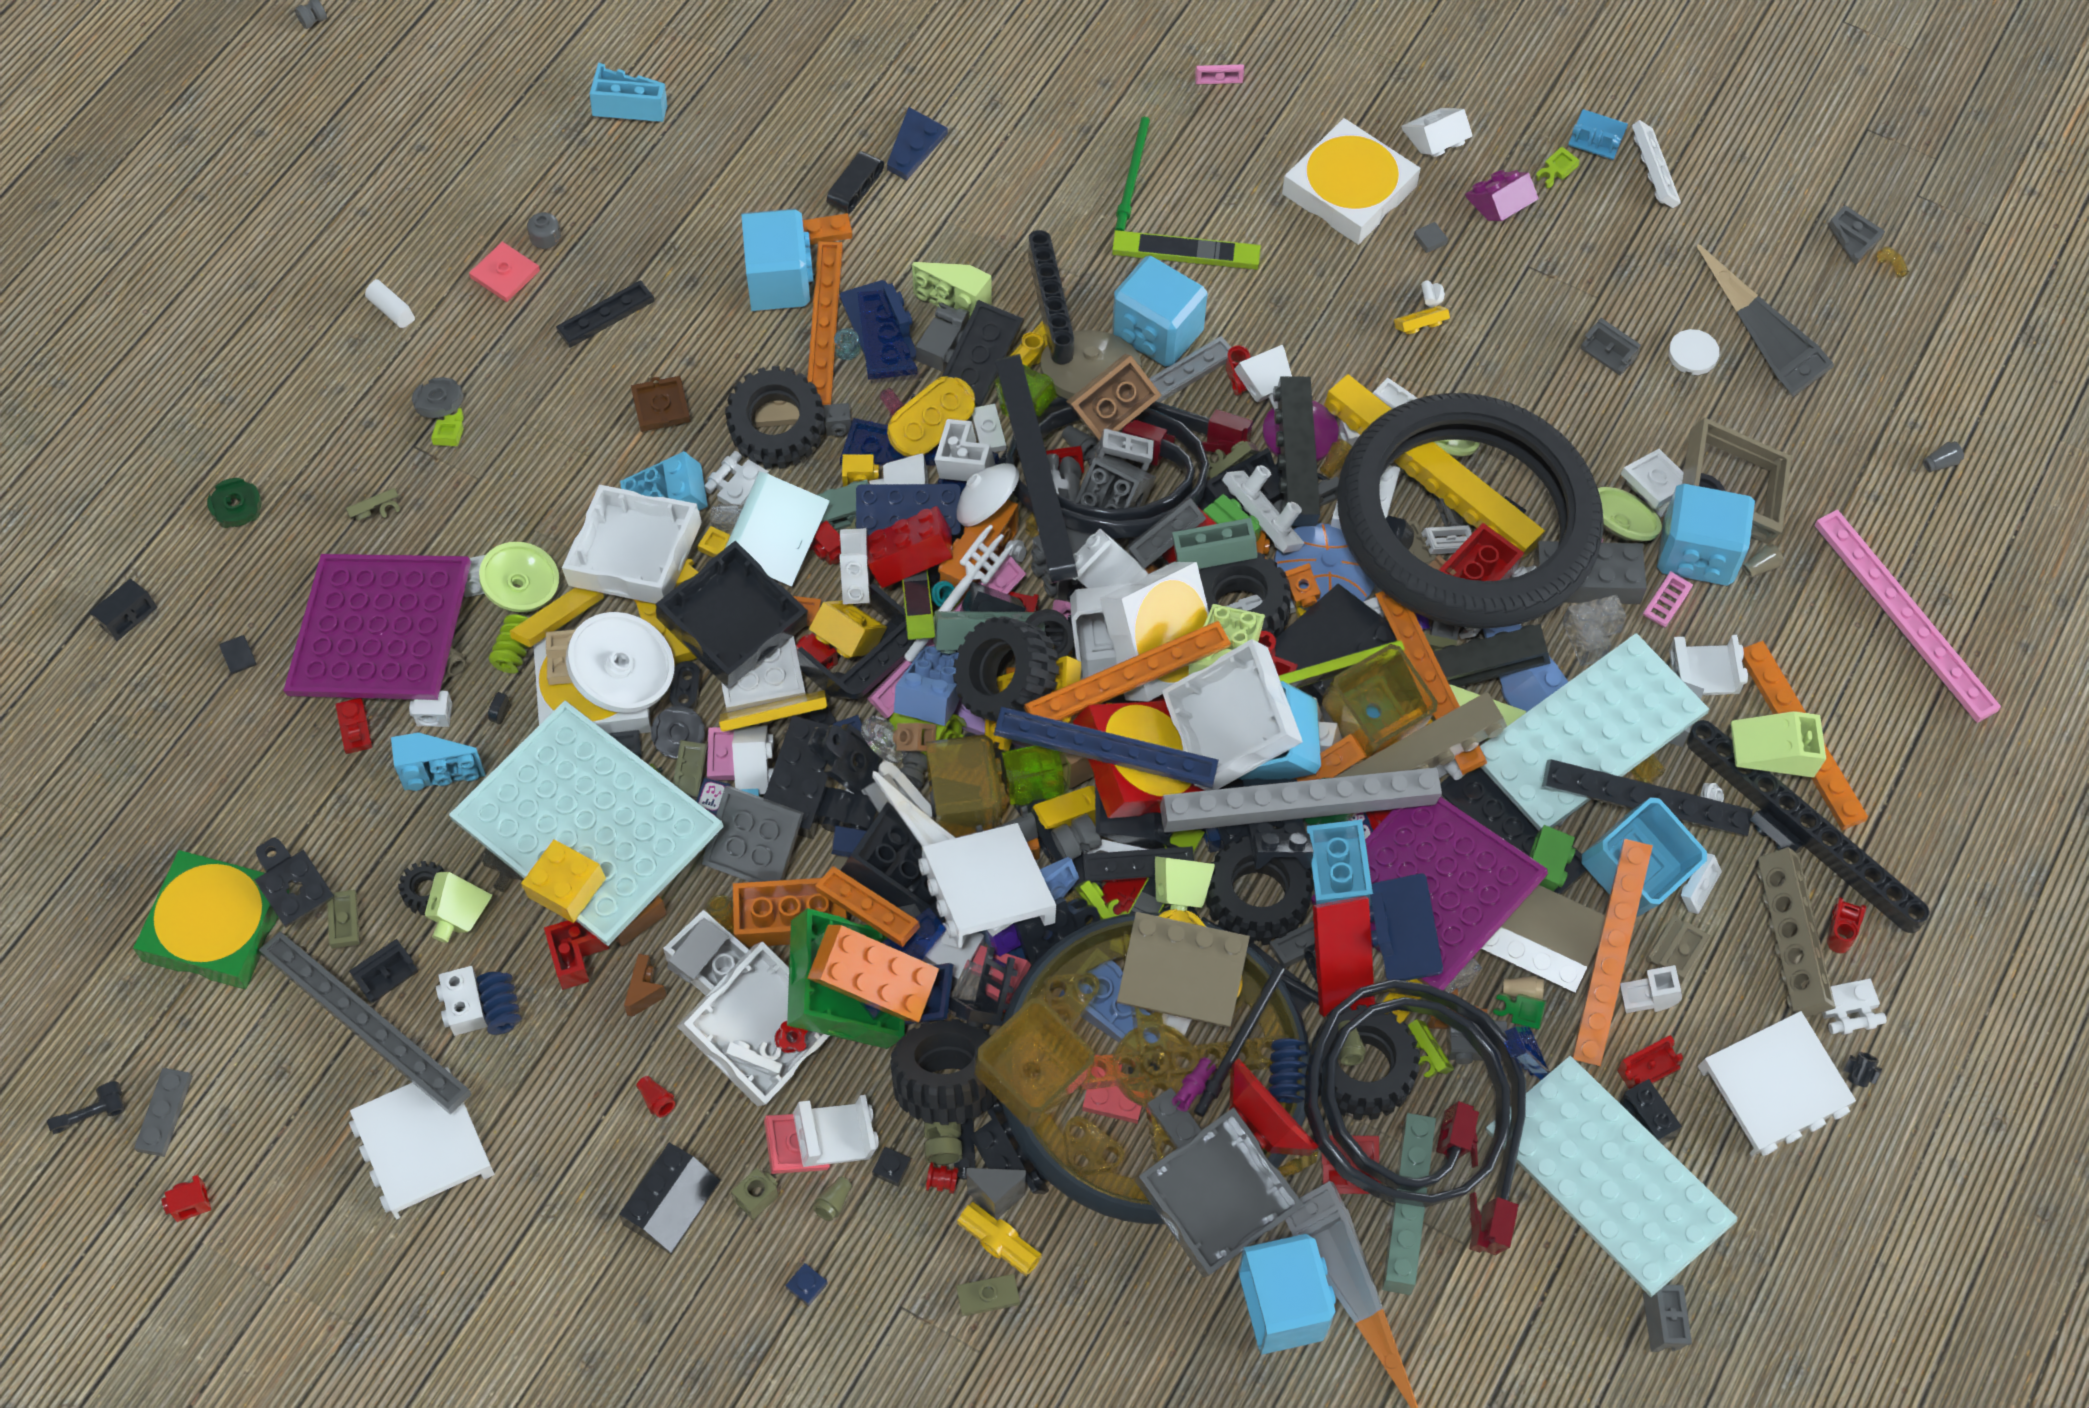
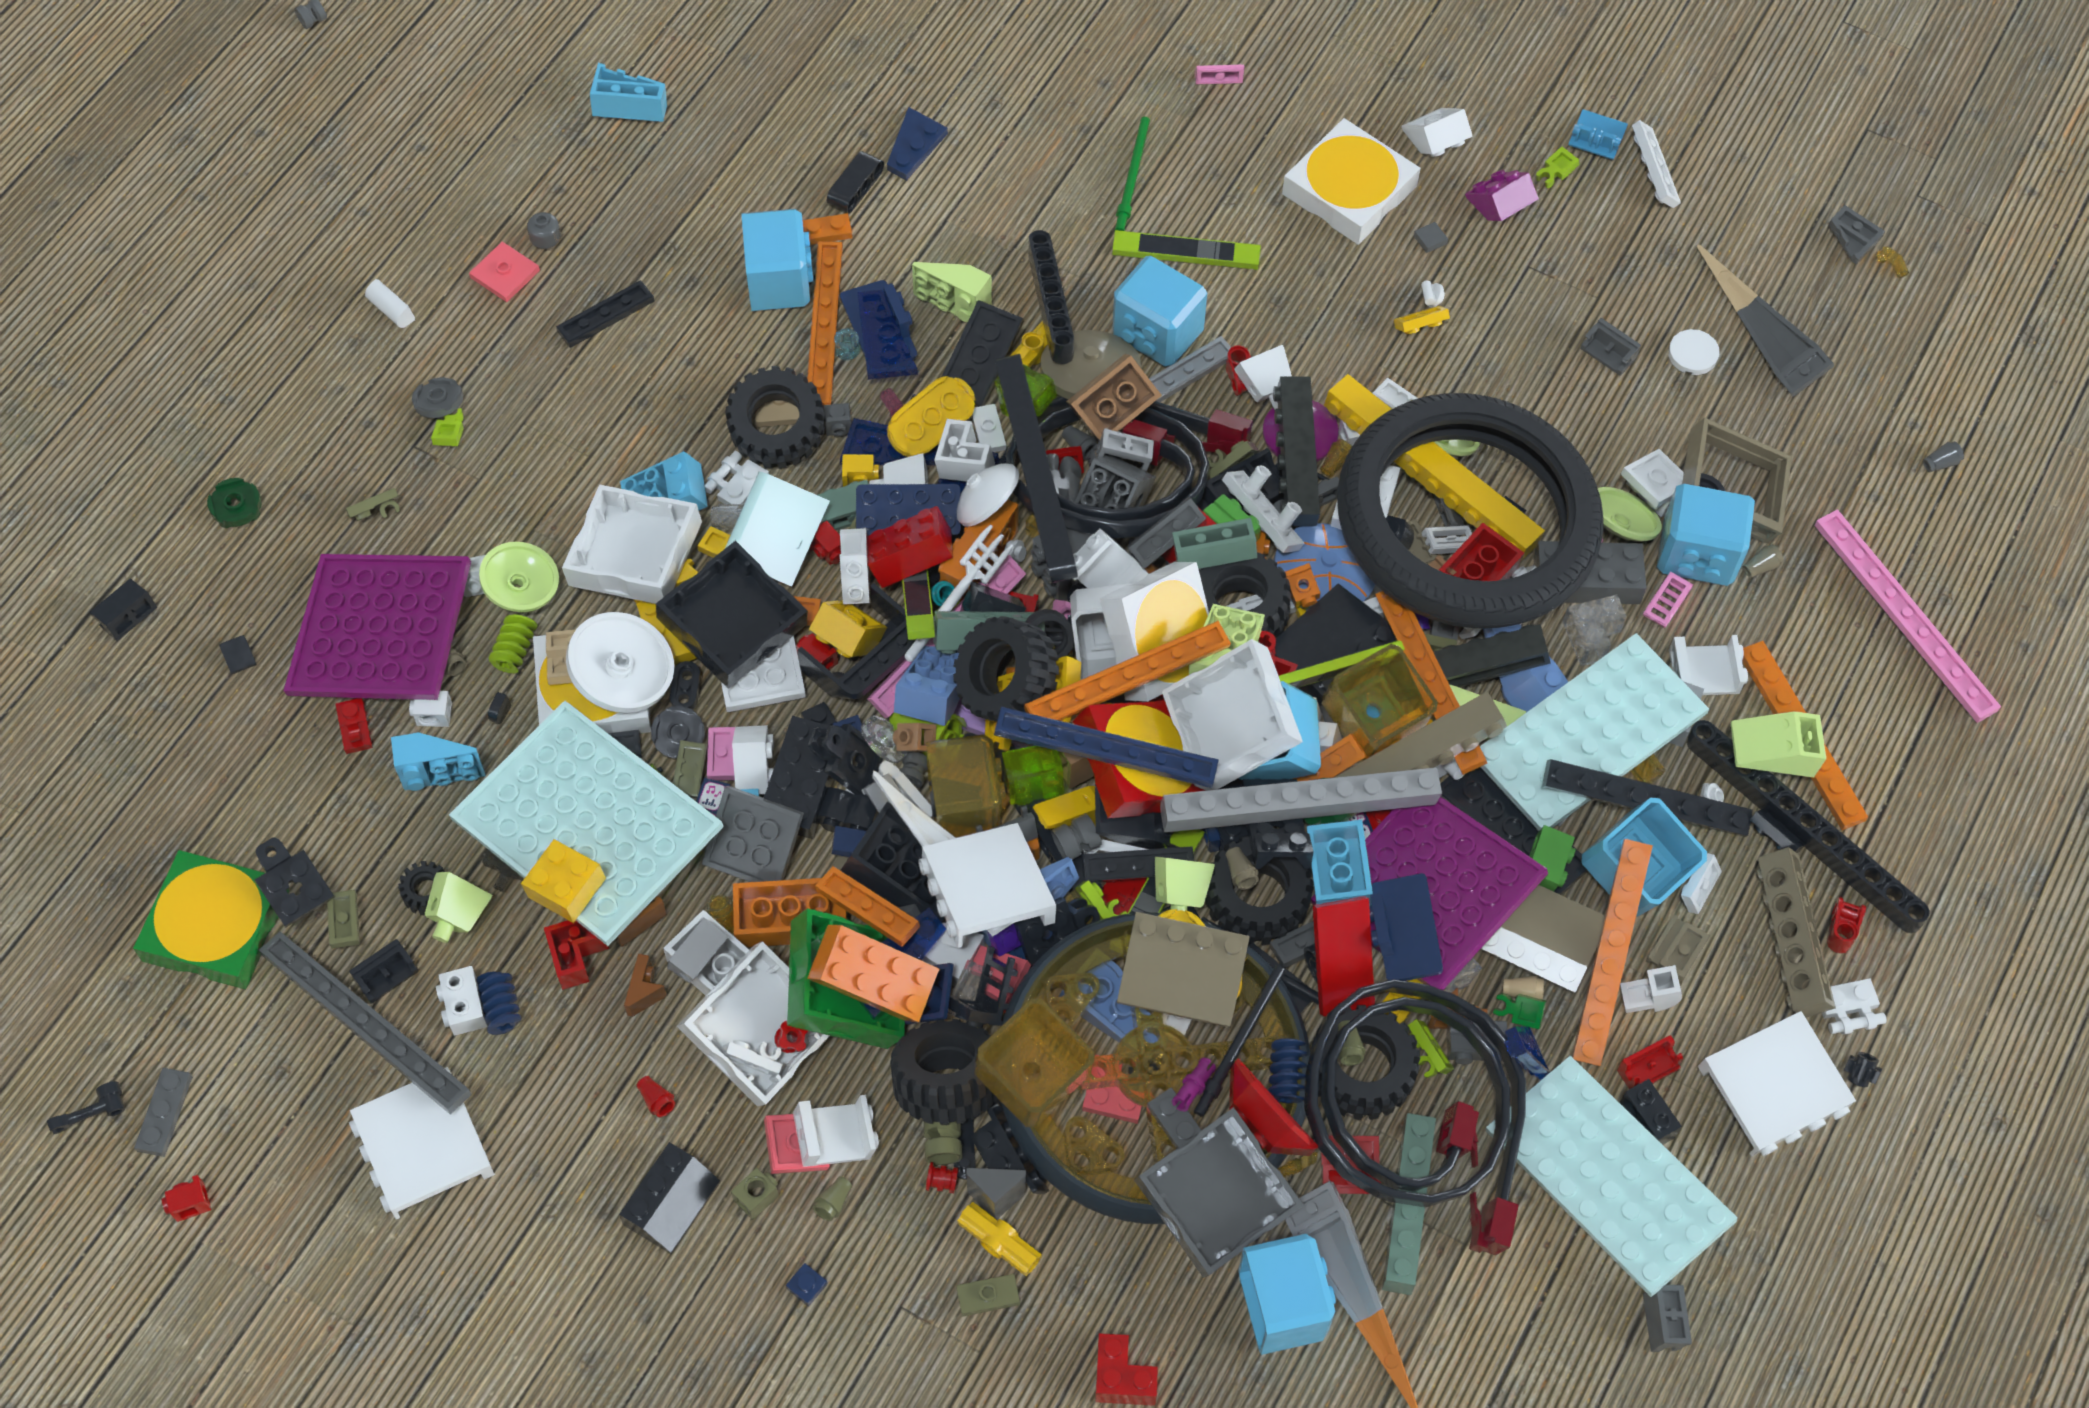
yellow tile [510,587,604,647] -> none
reddish brown plate [631,376,691,432] -> none
yellow tile [719,690,827,732] -> none
black plate [872,1147,911,1187] -> none
dark grey hinge [916,302,970,372] -> none
none -> red brick [1095,1333,1158,1406]
none -> dark tan cone [1225,847,1259,890]

